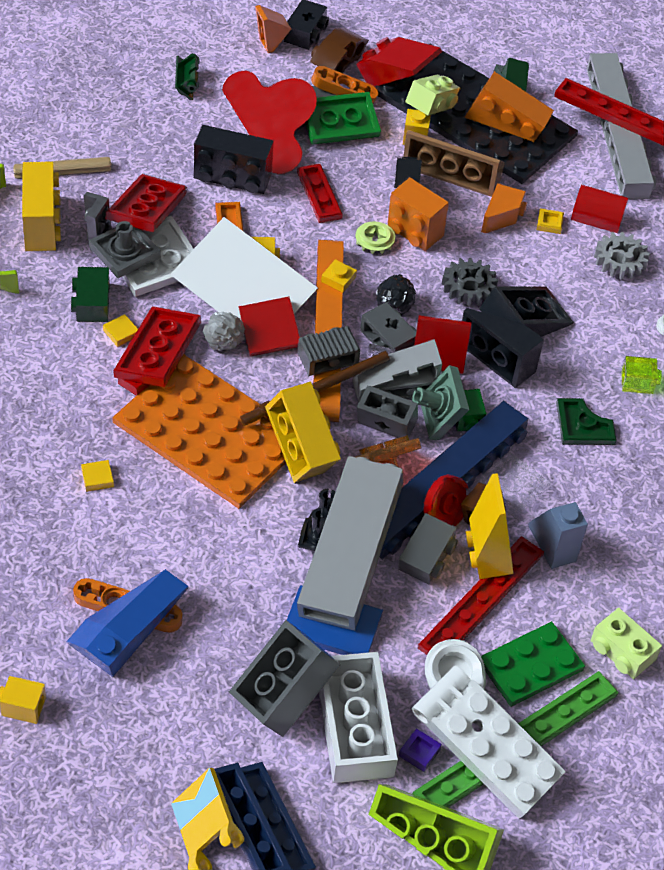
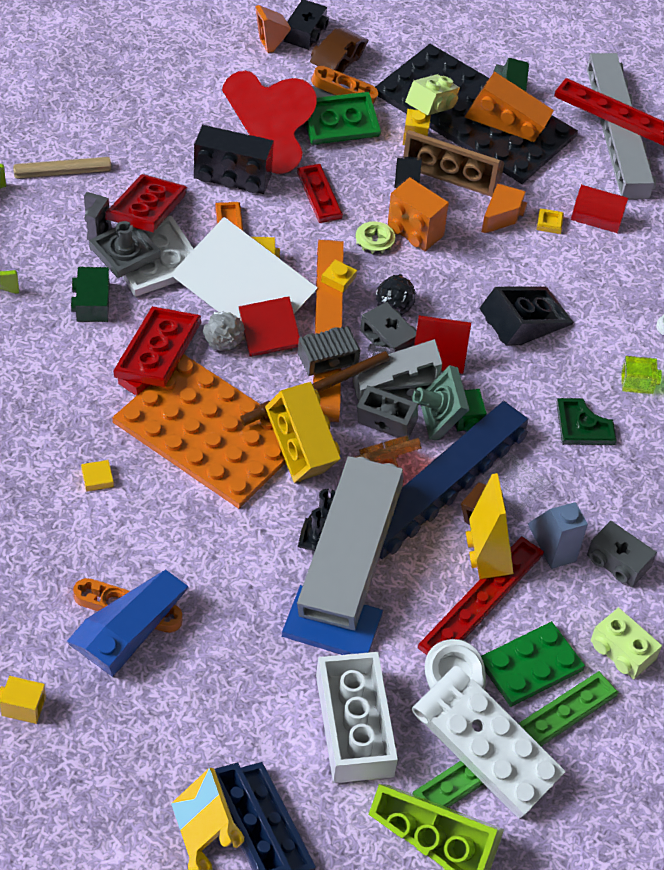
yellow brick [22,162,61,251] -> none
yellow tile [103,314,138,347] -> none
dark green hinge [175,53,200,100] -> none
dark grey brick [229,620,341,737] -> none
red slope [356,37,443,87] -> none
dark grey brick [399,513,458,585] -> none
dark purple plate [399,728,442,772] -> none
red tile [424,474,469,526] -> none
dark grey gear [442,258,498,306] -> none
black slope [462,308,544,388] -> none
light grey gear [594,232,650,279] -> none
none -> dark grey brick [587,520,657,588]

